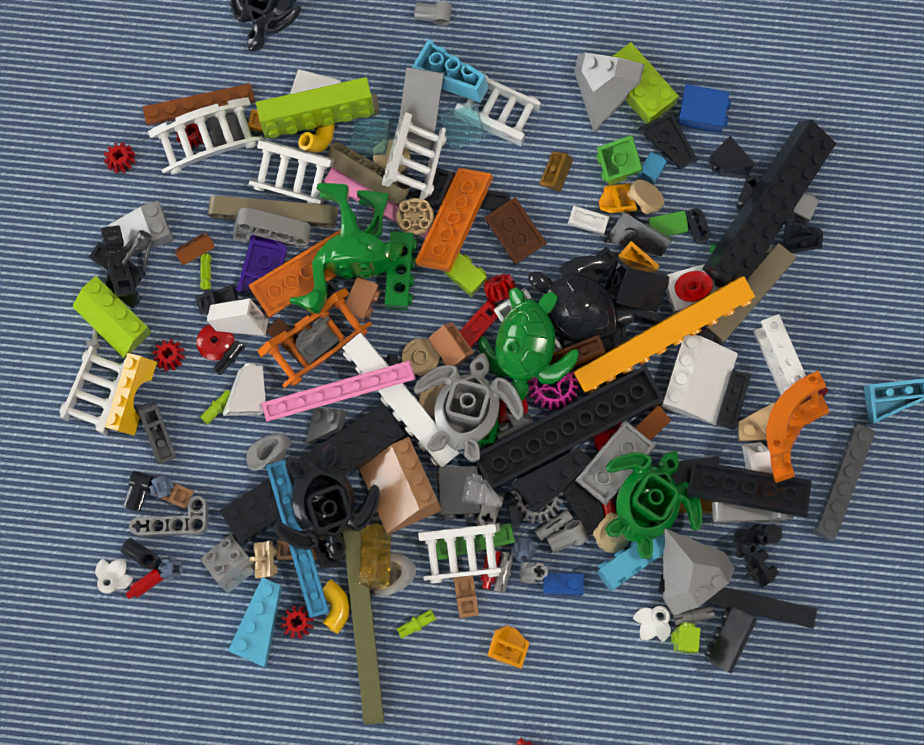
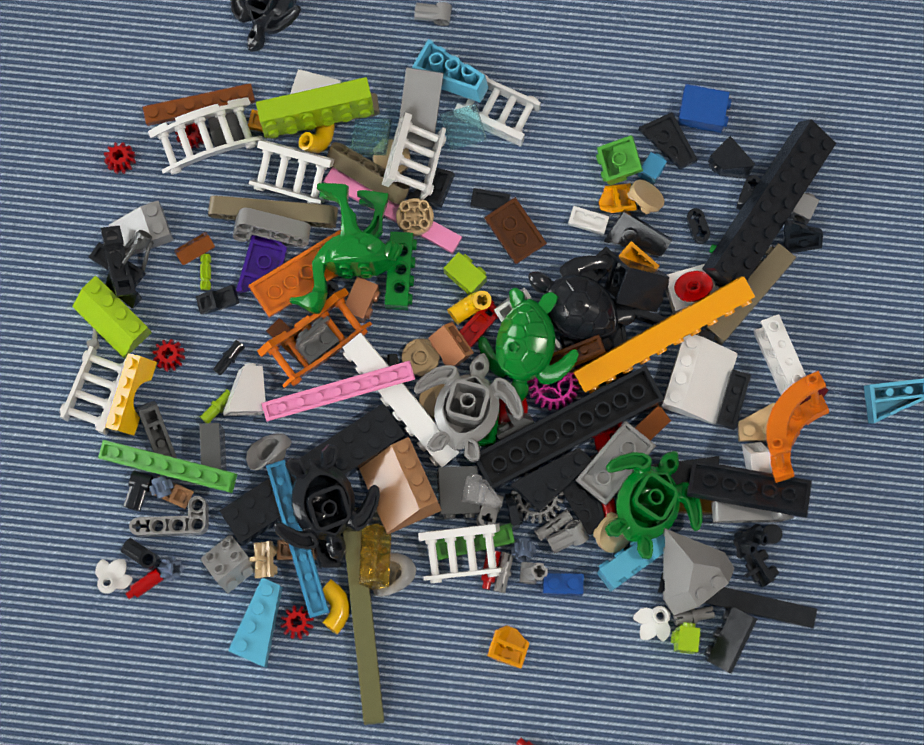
red dish [196,324,235,361] -> none
white slope [207,299,268,336] -> none
dark grey wing [305,407,347,445] -> none
lime pin [396,609,437,639] -> none
orange plate [415,168,493,272] -> none
medium nougat slope [453,575,479,618] -> none
red gear [483,273,516,302] -> none
pearl gold slope [539,151,573,192] -> none
light grey wedge [574,53,644,132] -> none
lime brick [612,42,679,124] -> none
bright green slope [647,211,688,236] -> none
dark grey brick [813,424,876,541] -> none
none -> bright green tile [98,440,238,493]
none -> dark grey brick [199,423,227,471]
none -> yellow cylinder [447,291,491,325]

